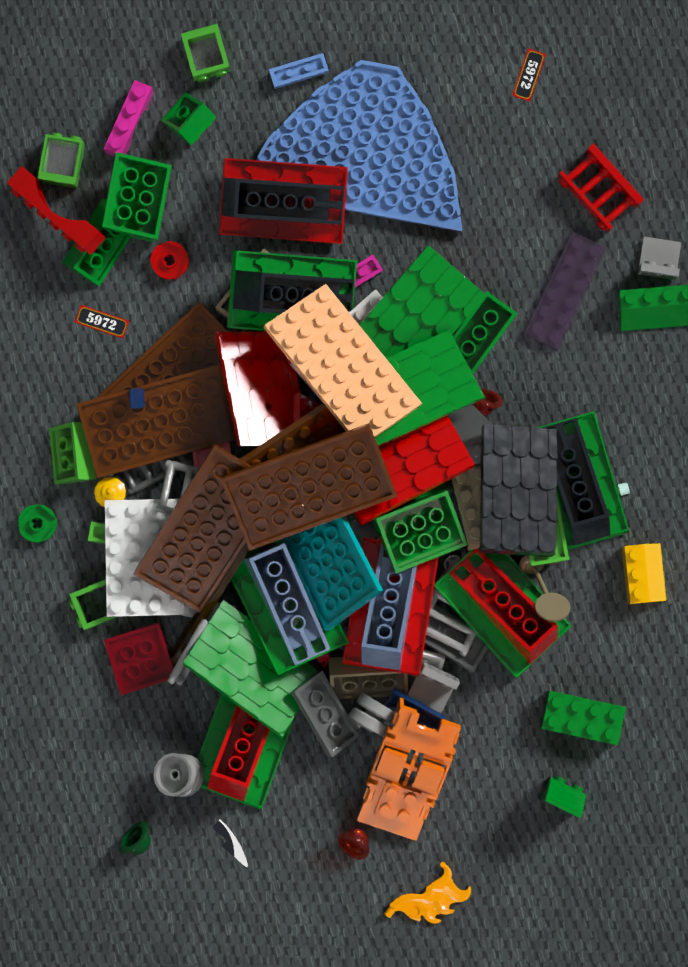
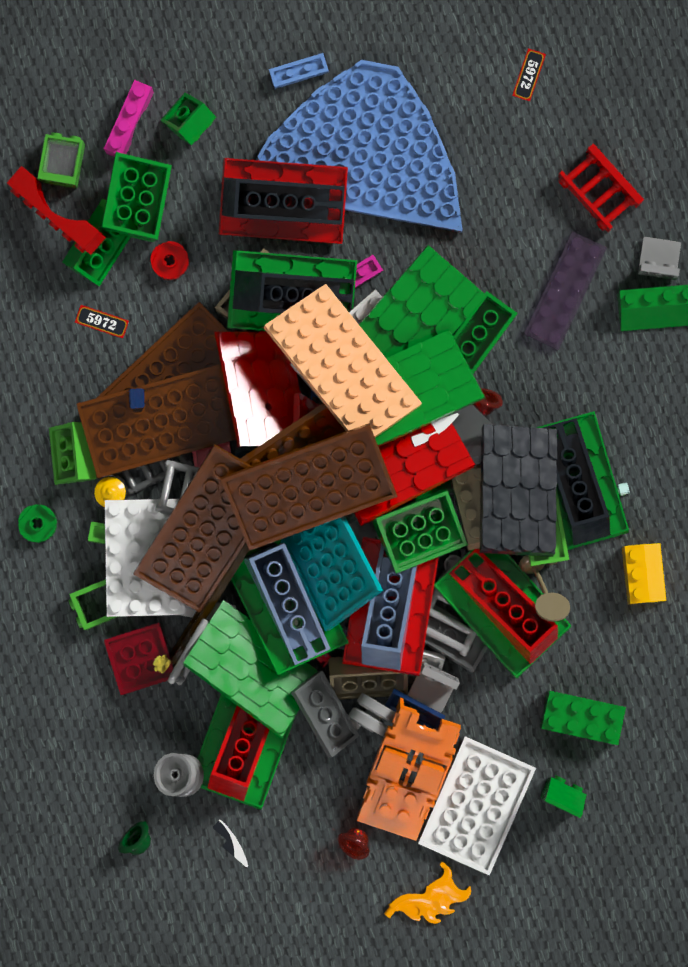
window [181,24,230,82] -> none
none -> light yellow plate [153,655,171,673]
none -> white sticker [411,413,459,447]
none -> white plate [418,737,536,875]

